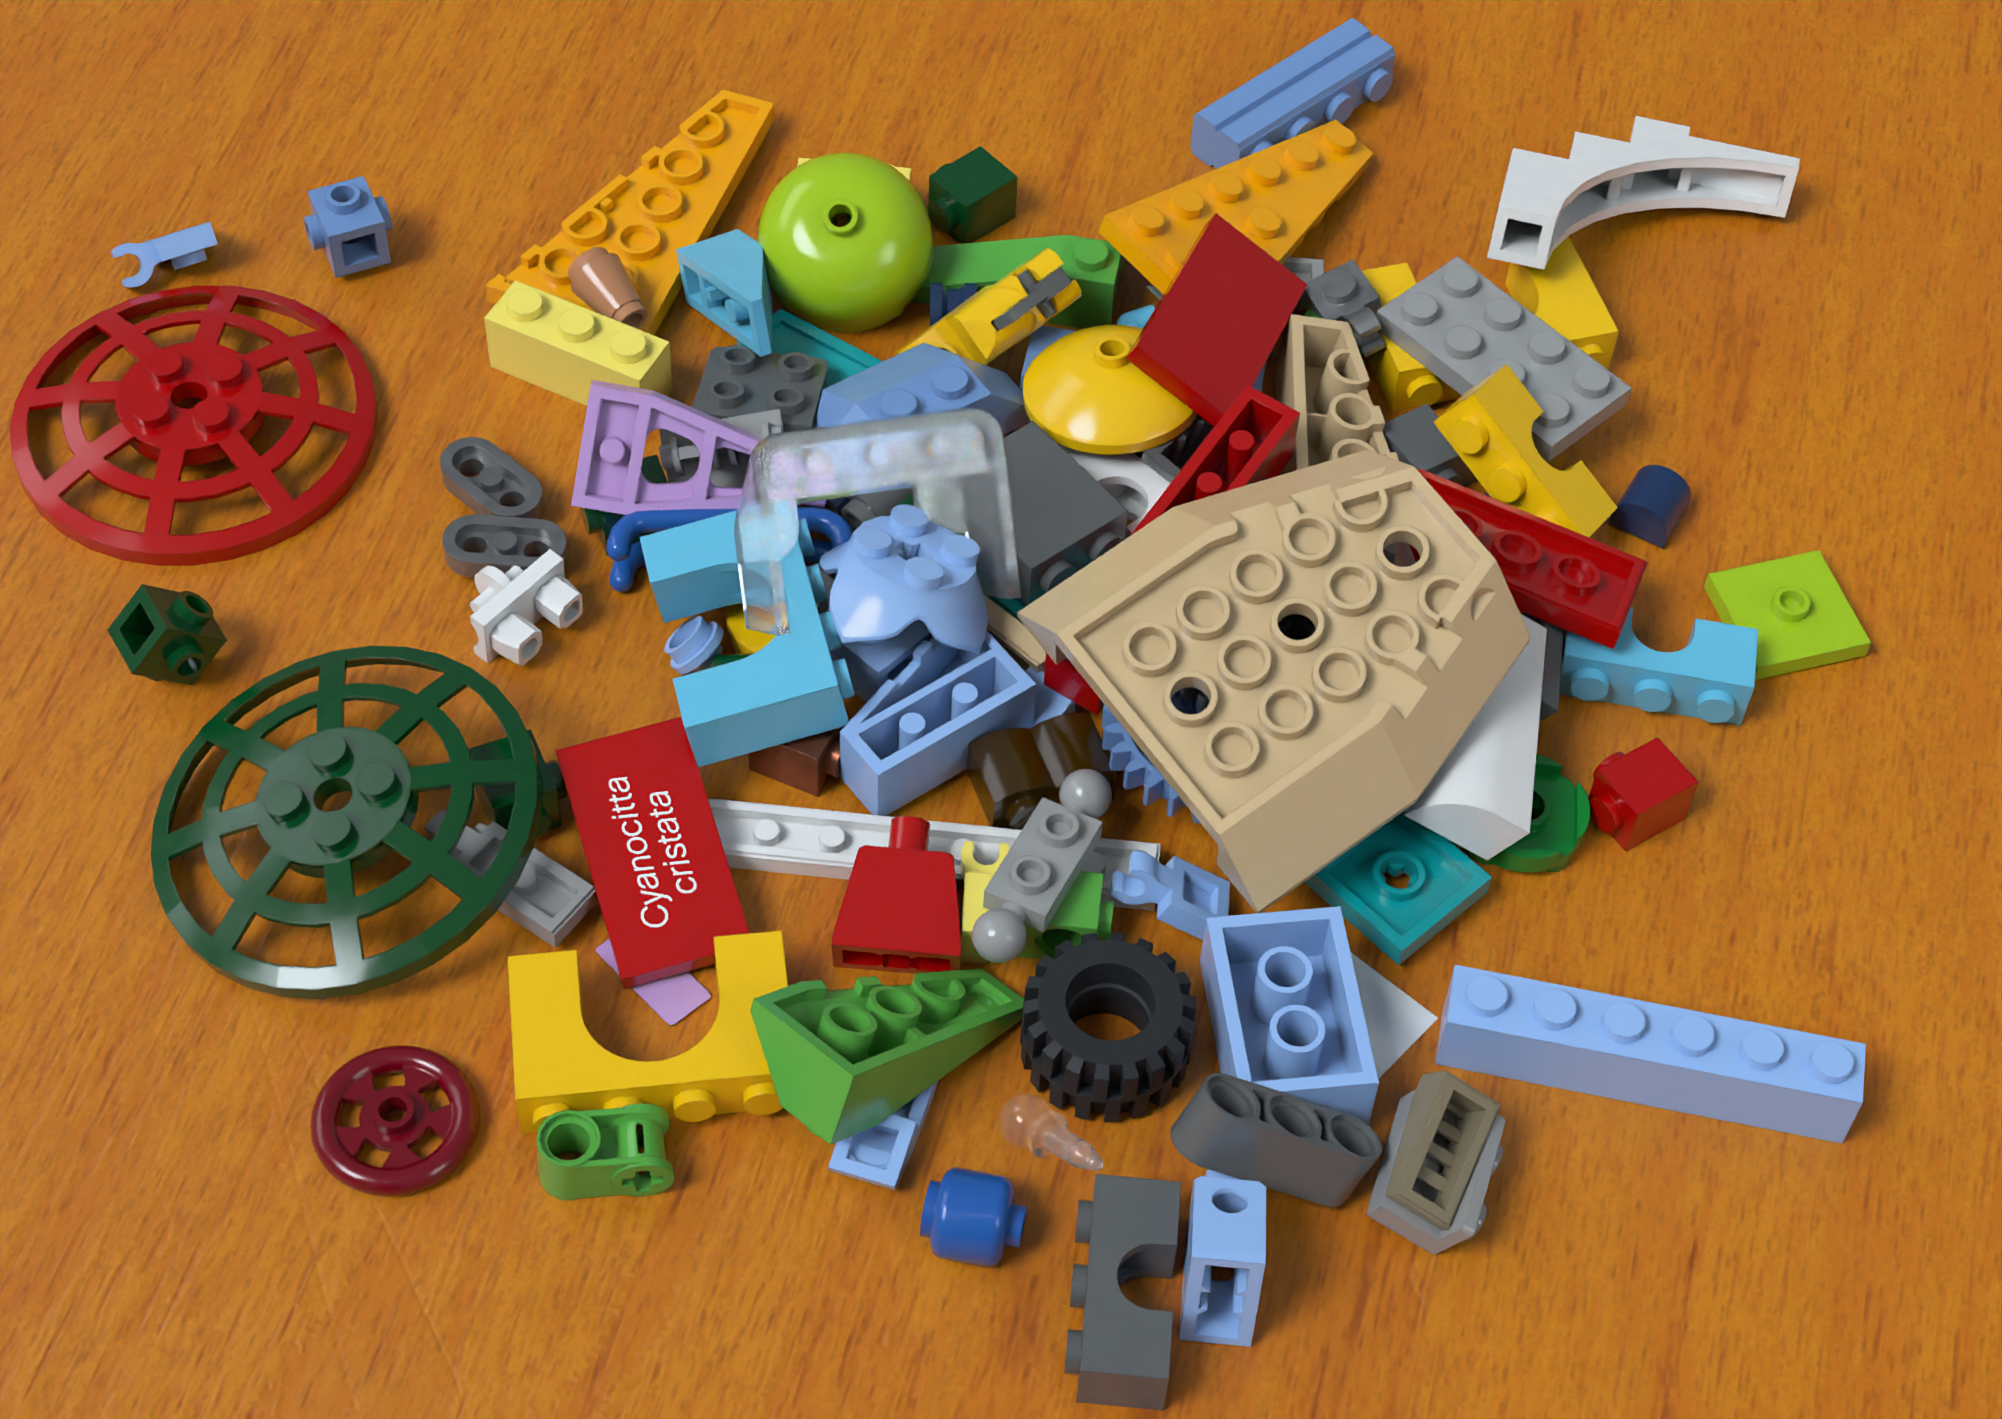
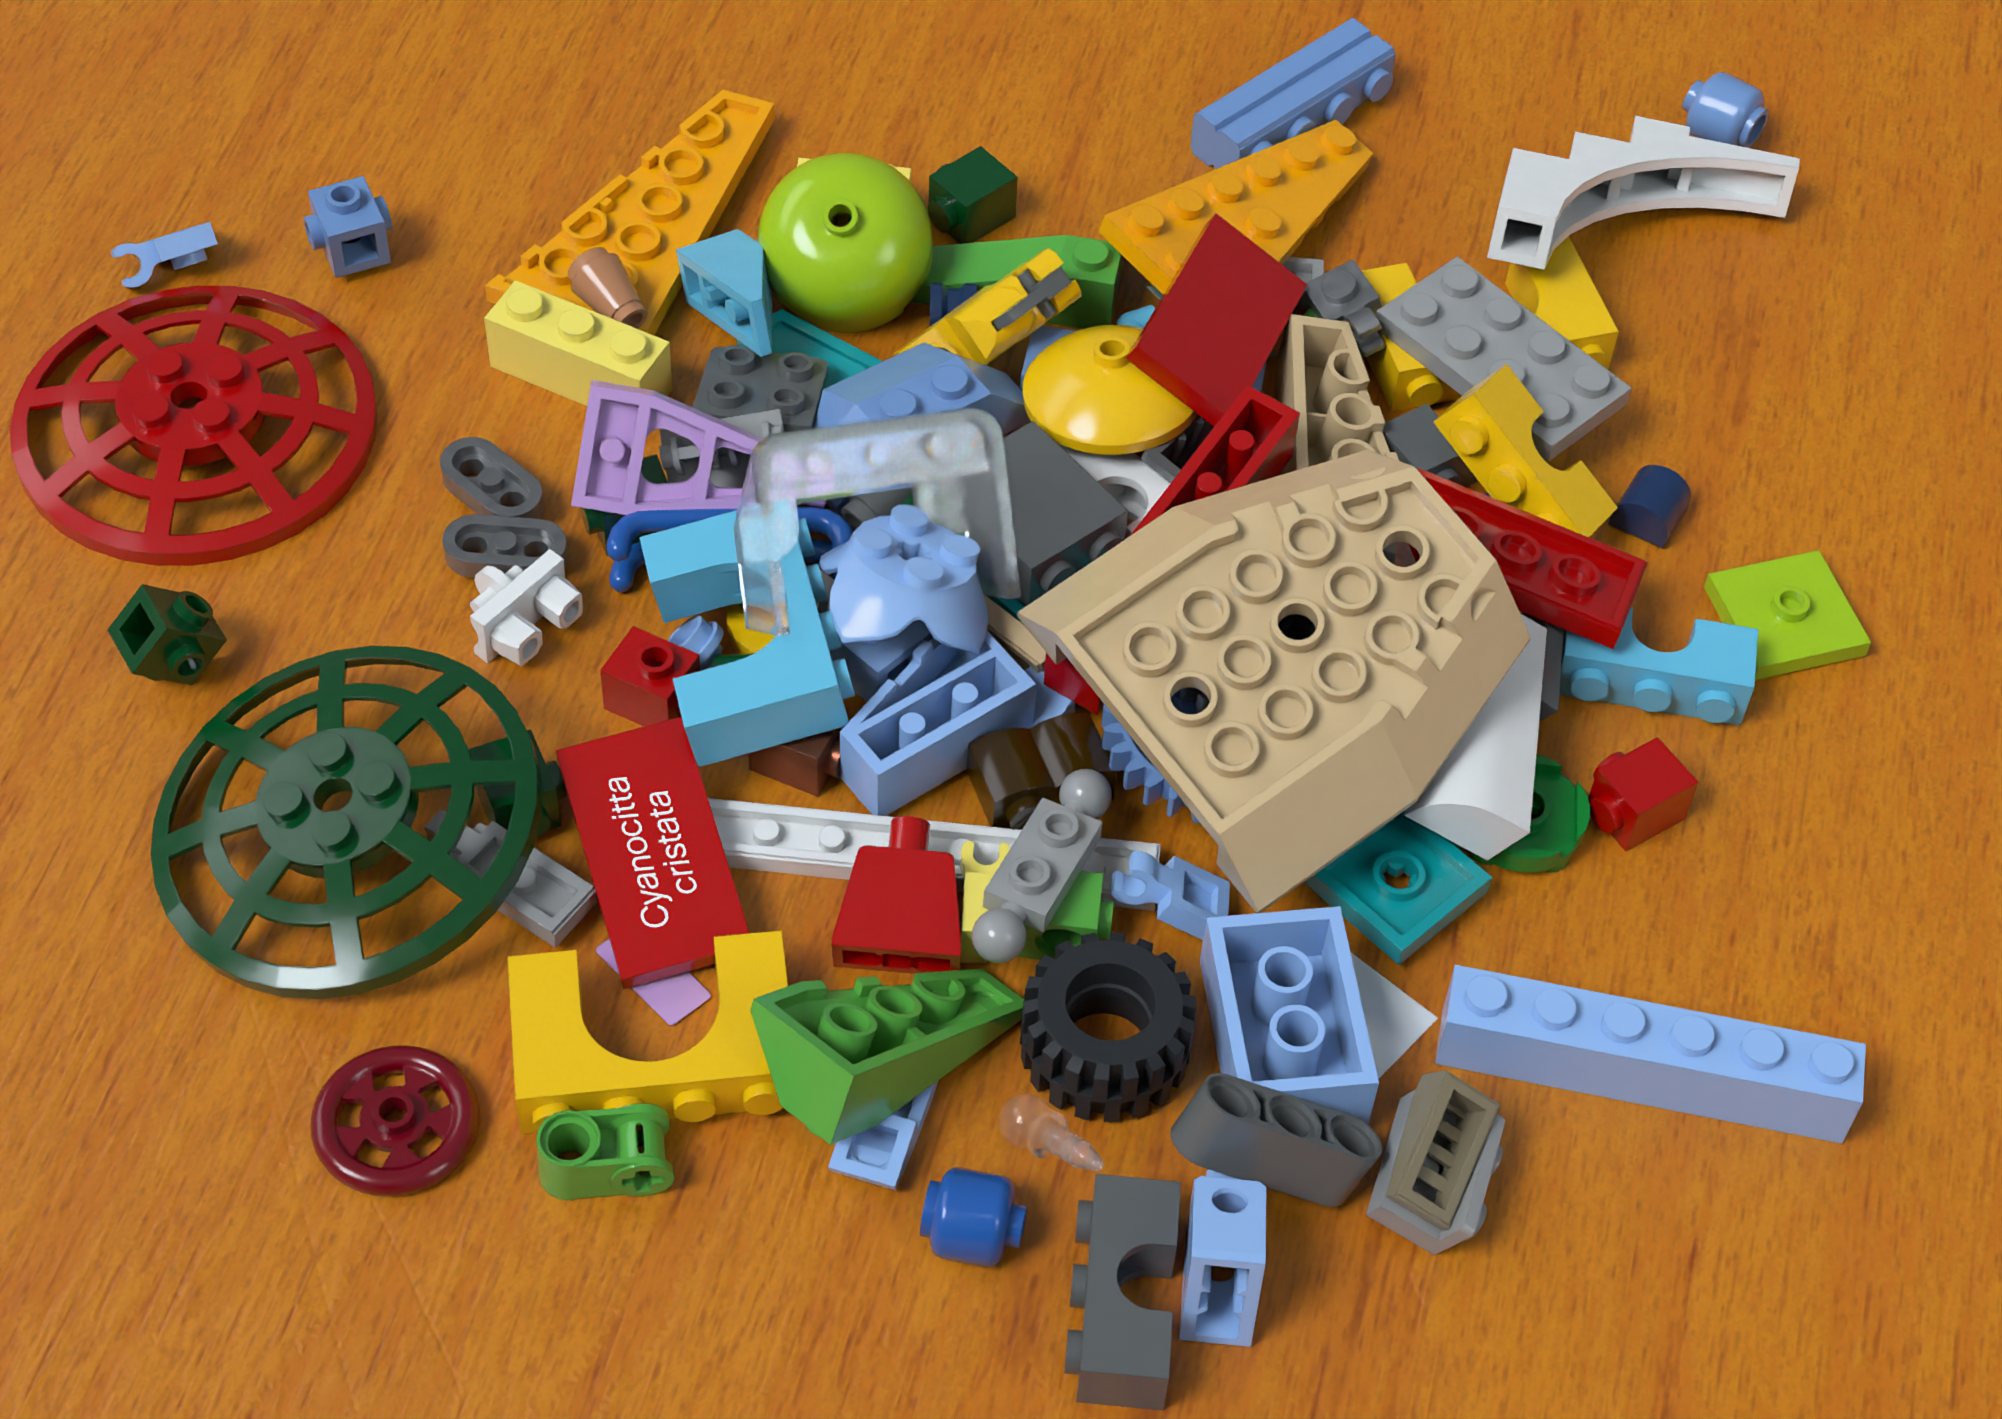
none -> red brick [600,626,700,726]
none -> medium blue head [1682,72,1769,148]

